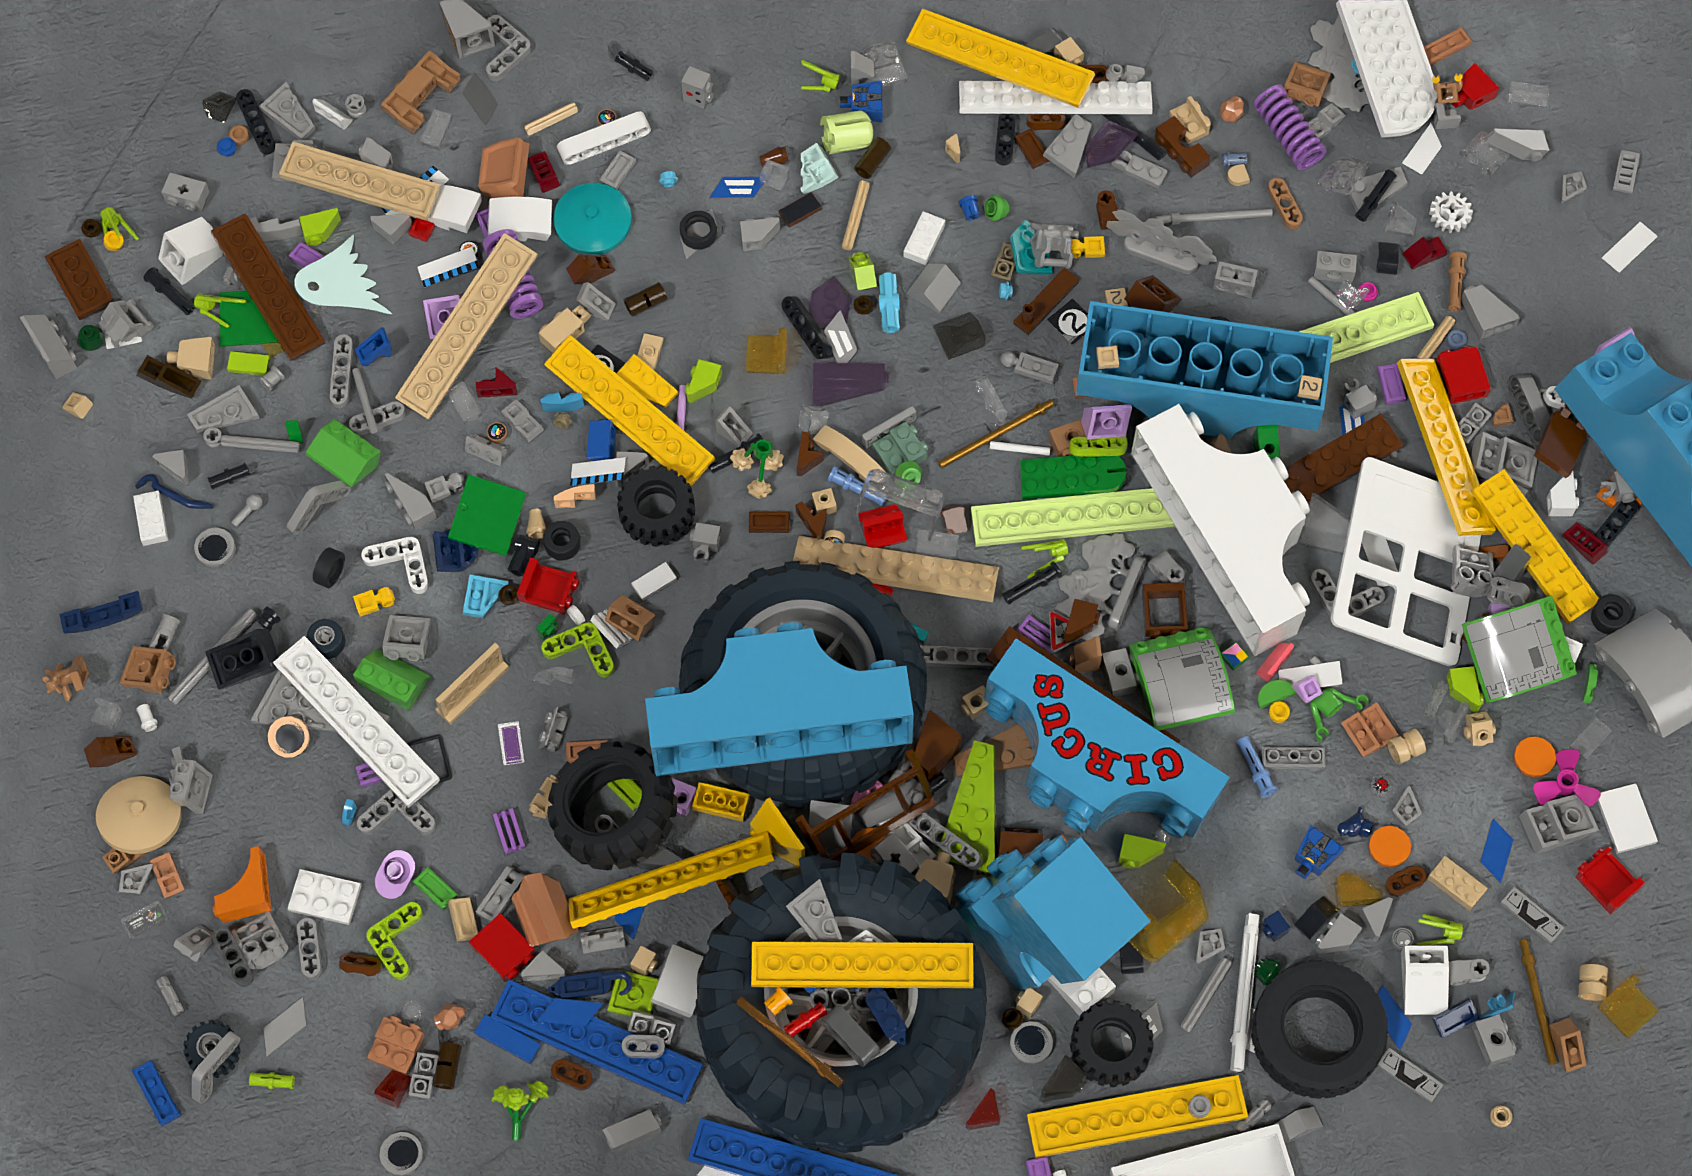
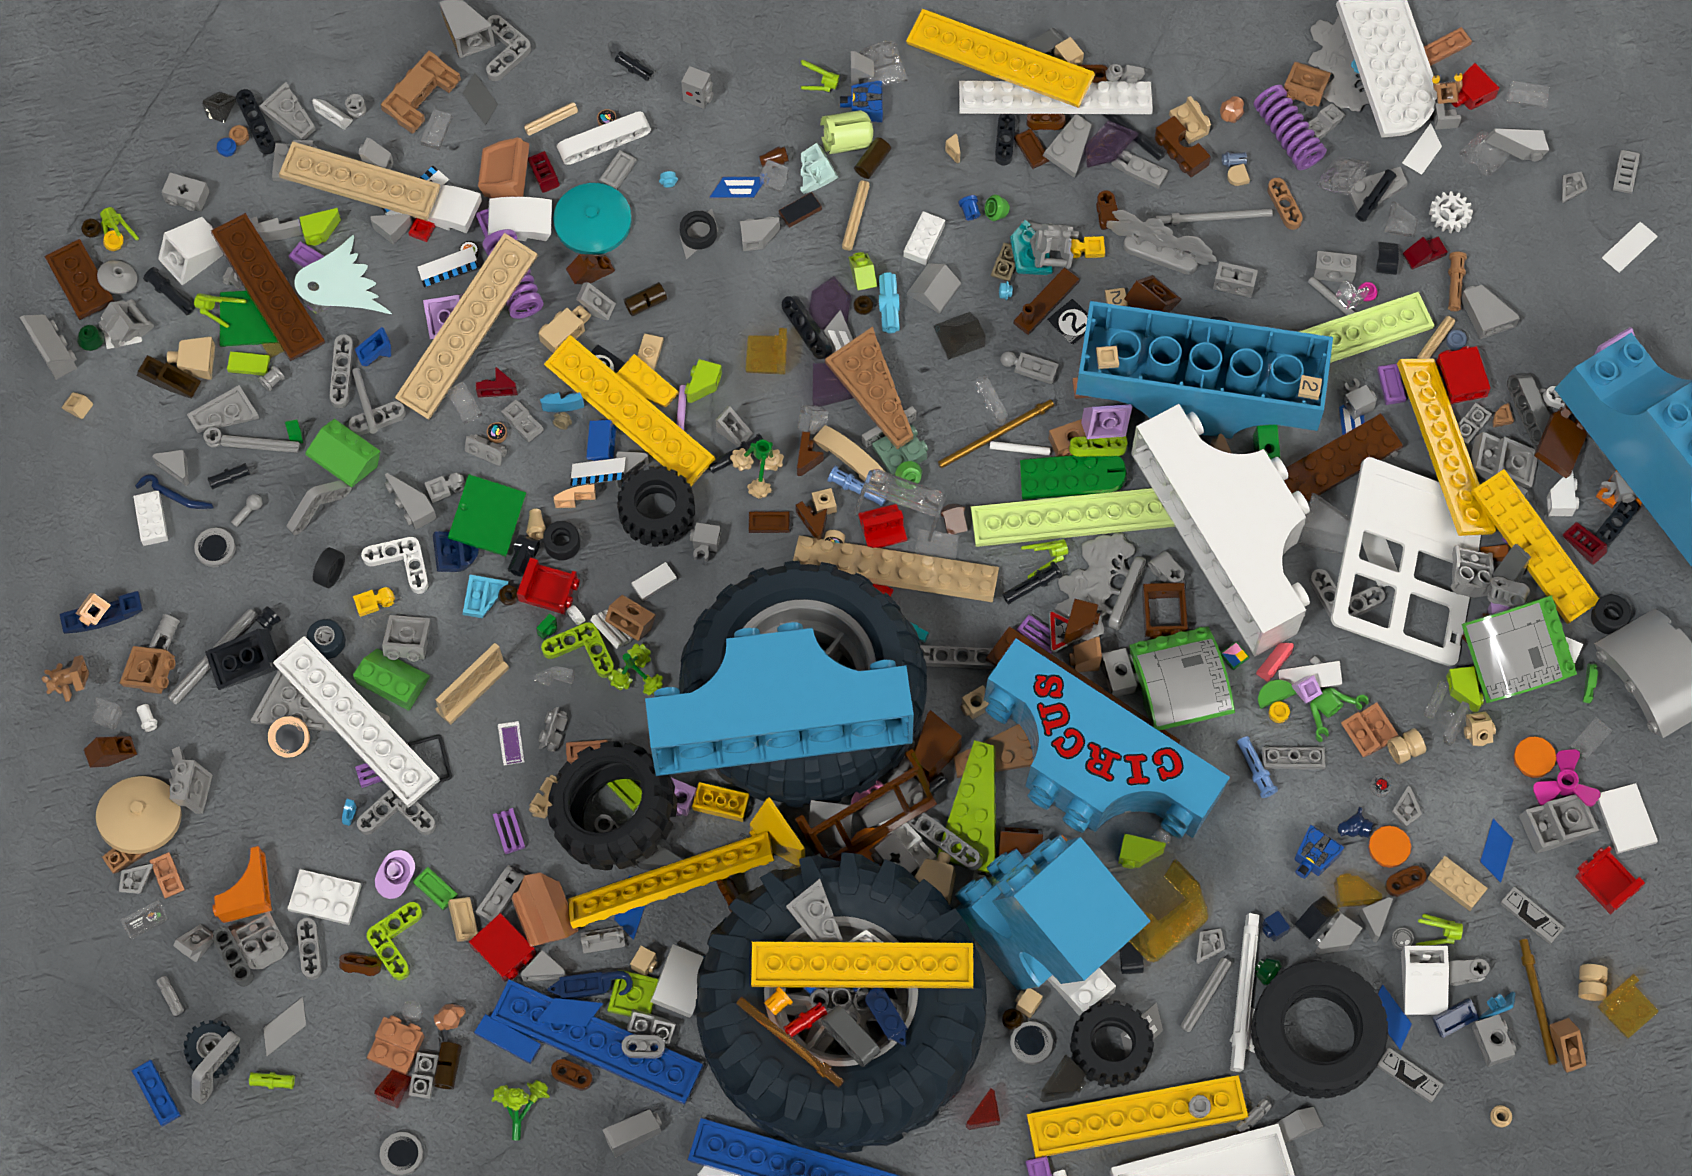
none -> light nougat window [76,593,111,626]
none -> light grey dish [97,261,137,294]
none -> lime plant [608,643,663,696]
none -> medium nougat wing [825,327,913,450]

